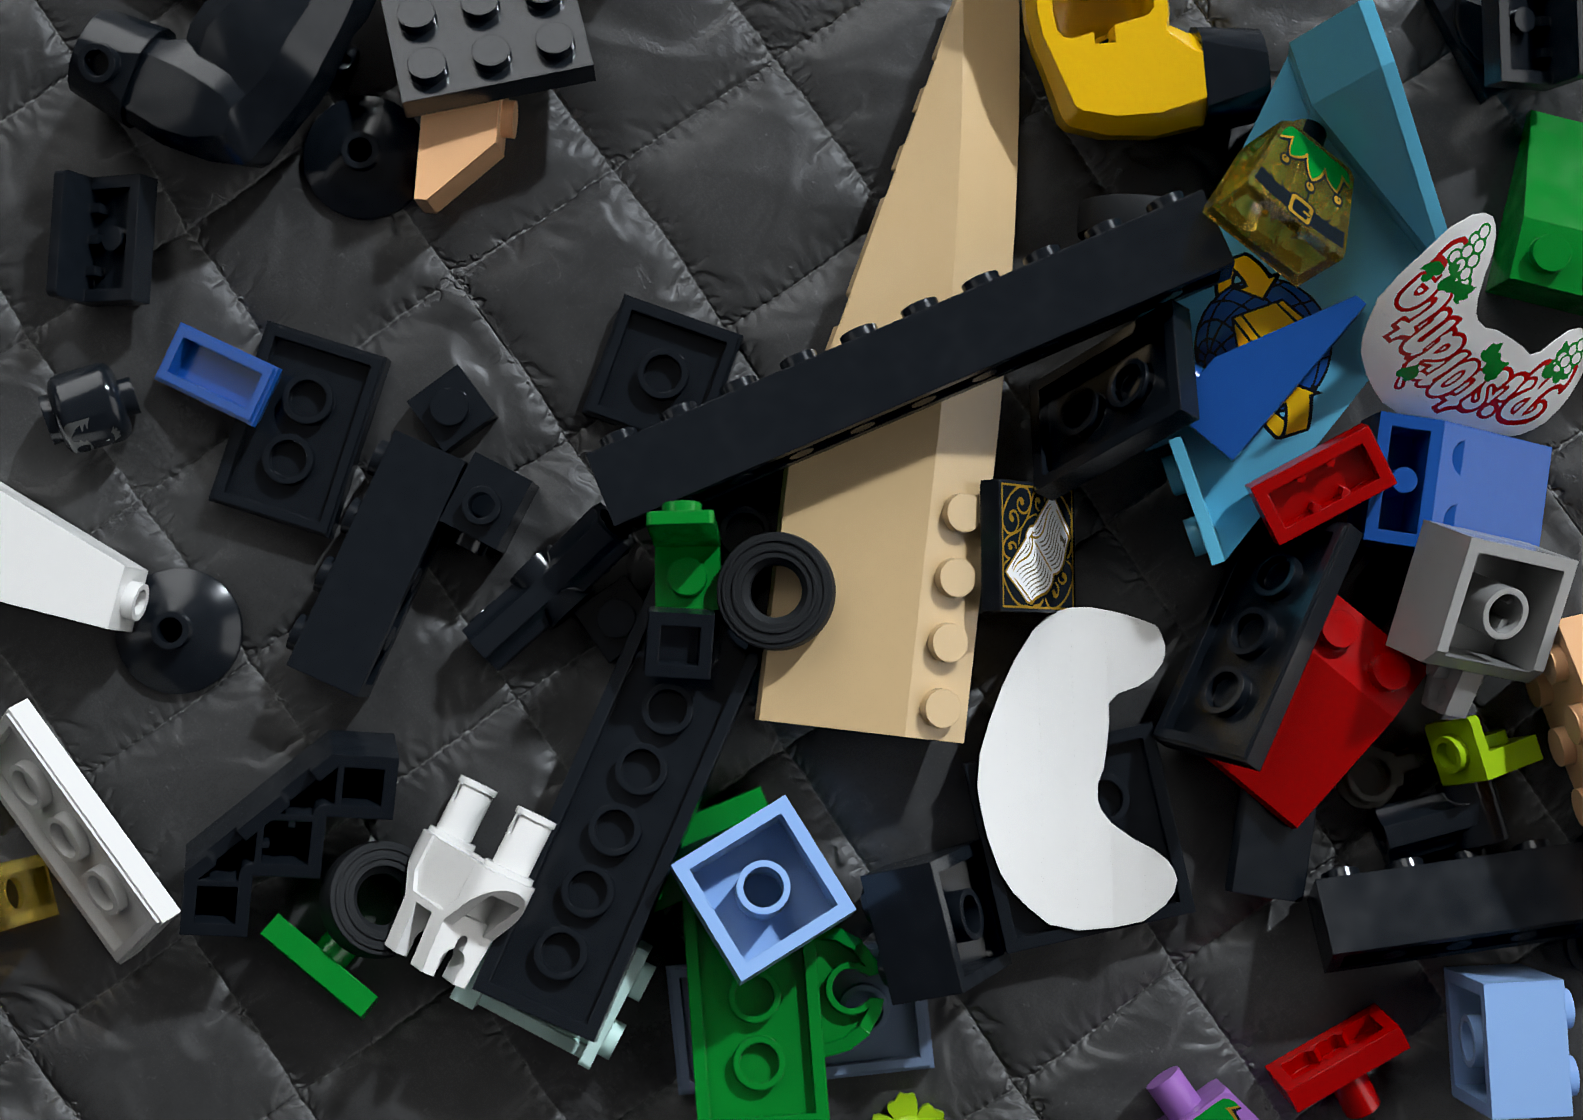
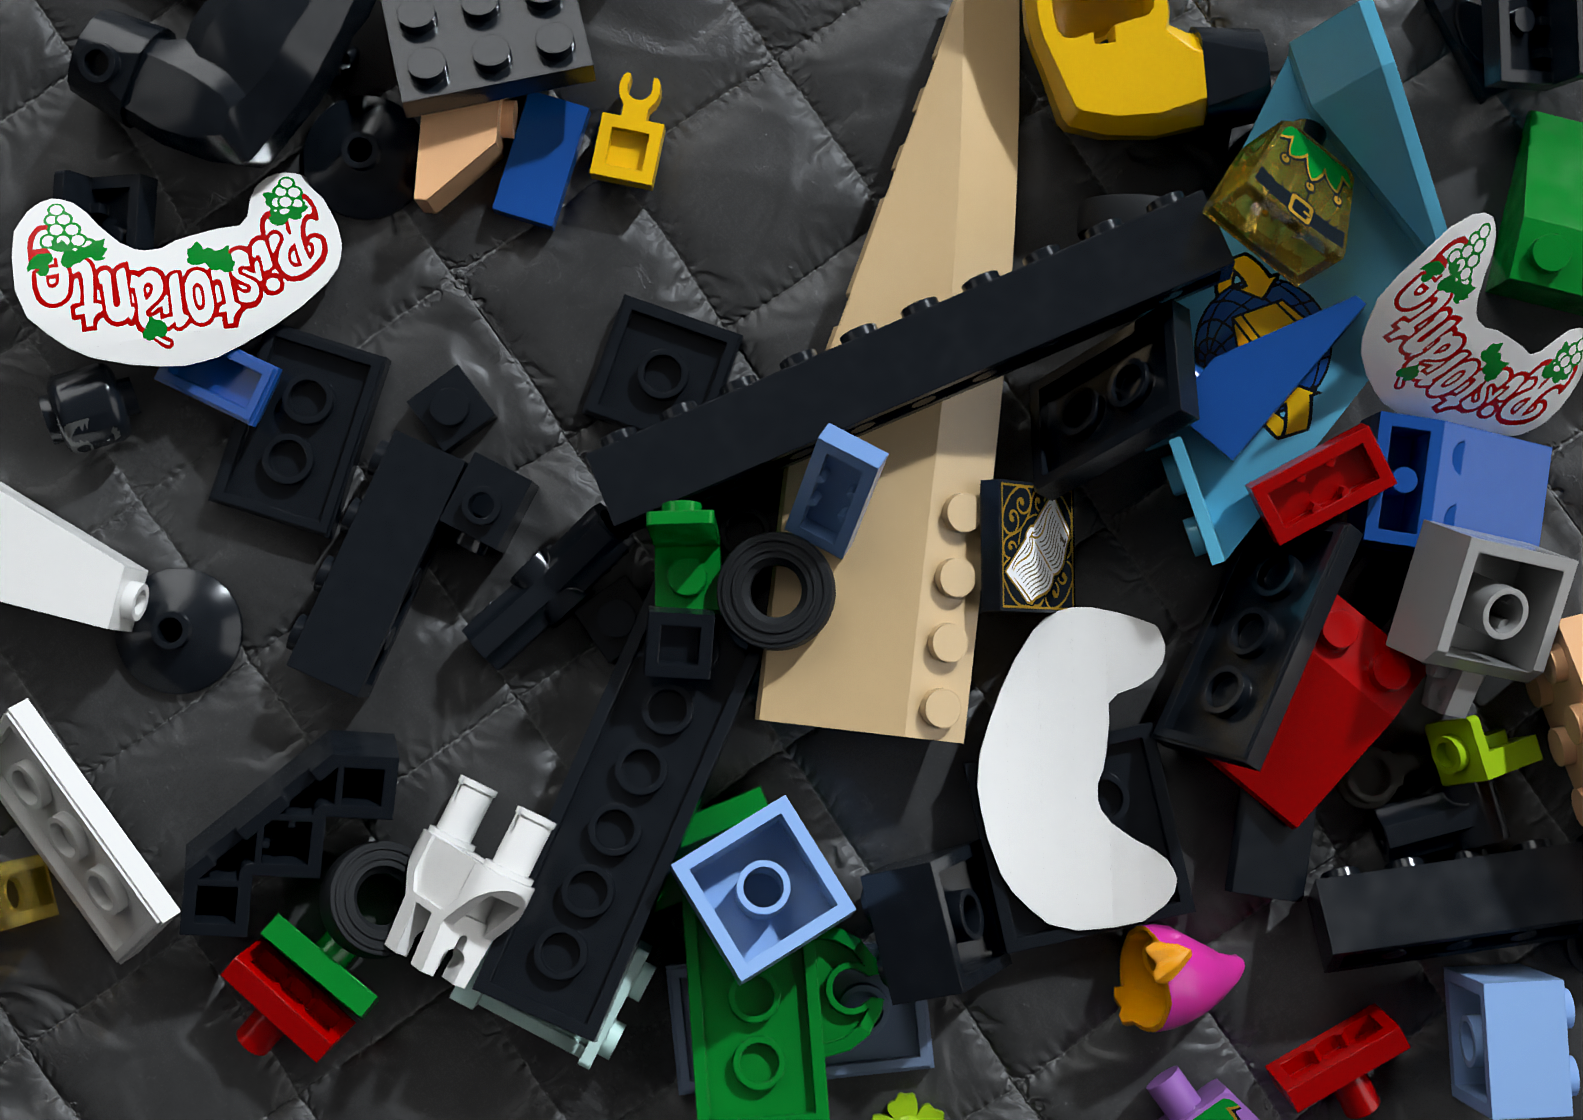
none -> sticker [12,172,342,367]
none -> red tile [220,937,356,1063]
none -> blue tile [492,92,591,231]
none -> yellow plate [589,72,666,191]
none -> medium blue tile [785,423,889,559]
none -> hat [1114,924,1245,1032]

